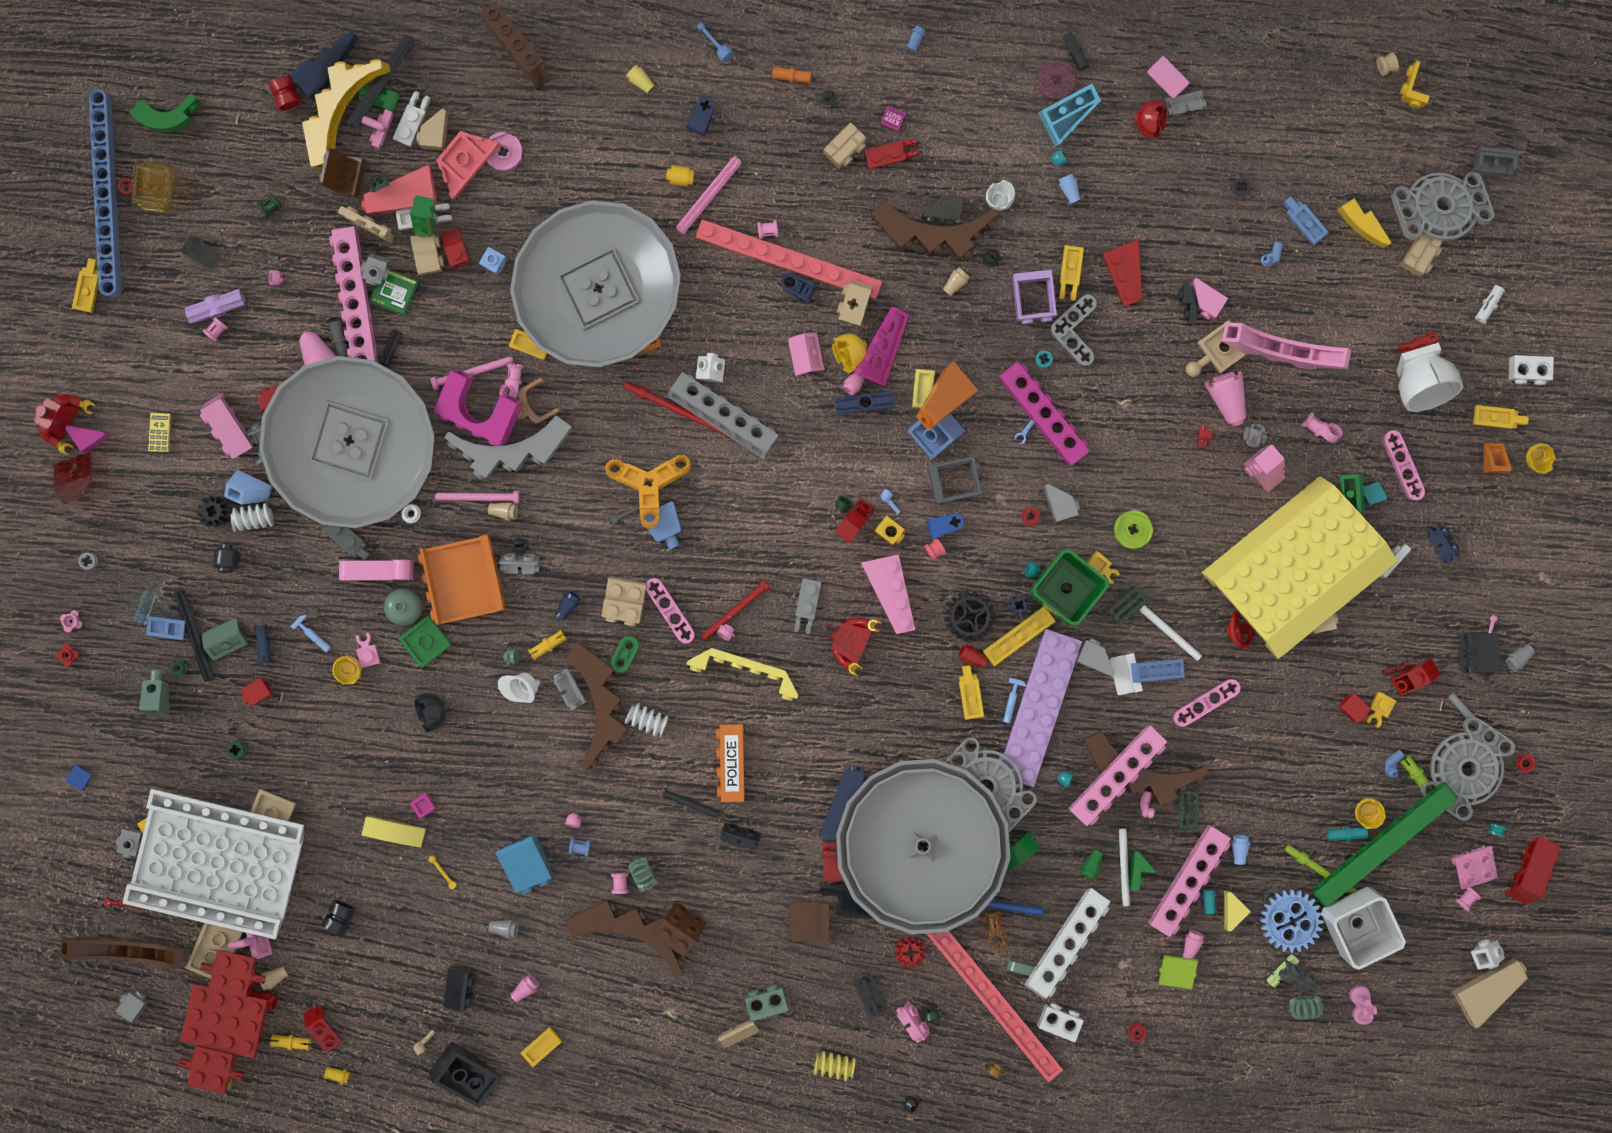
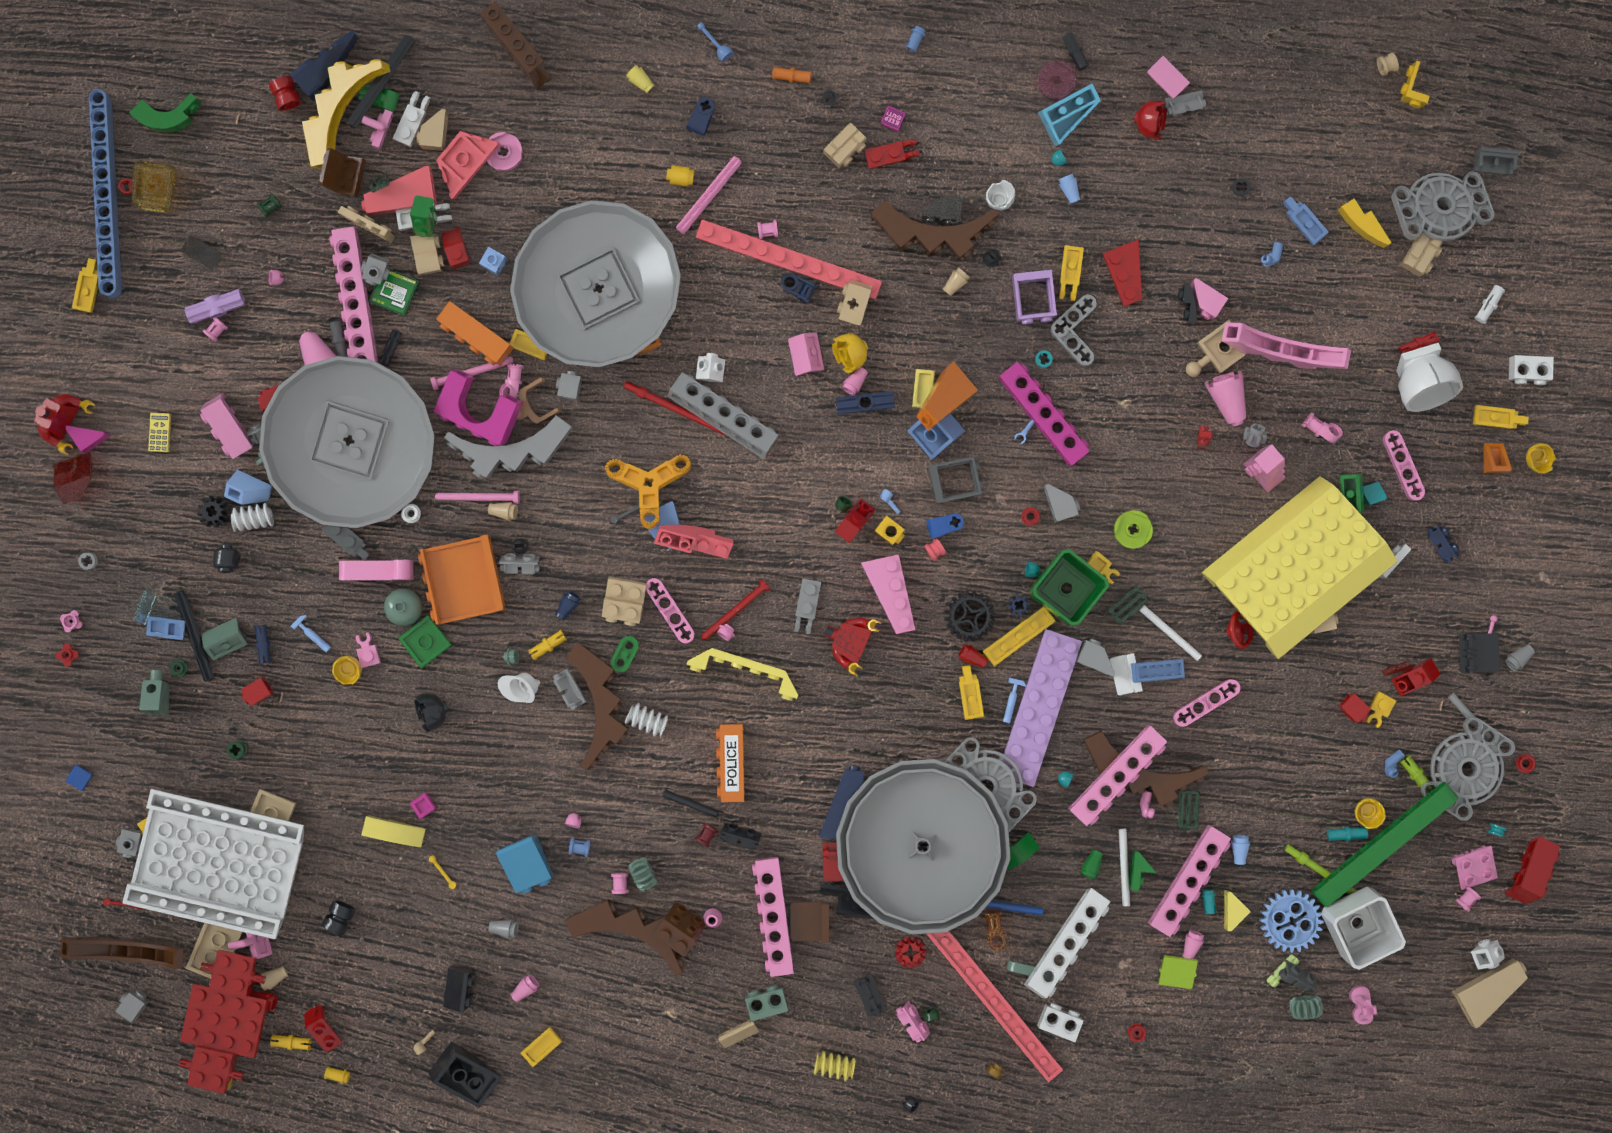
dark pink wing [854,307,909,386] -> none
none -> orange brick [436,301,514,366]
none -> light grey brick [556,371,582,401]
none -> coral slope [654,525,733,559]
none -> dark red bush [694,822,718,848]
none -> bright pink cone [703,908,722,928]
none -> bright pink brick [752,857,794,977]

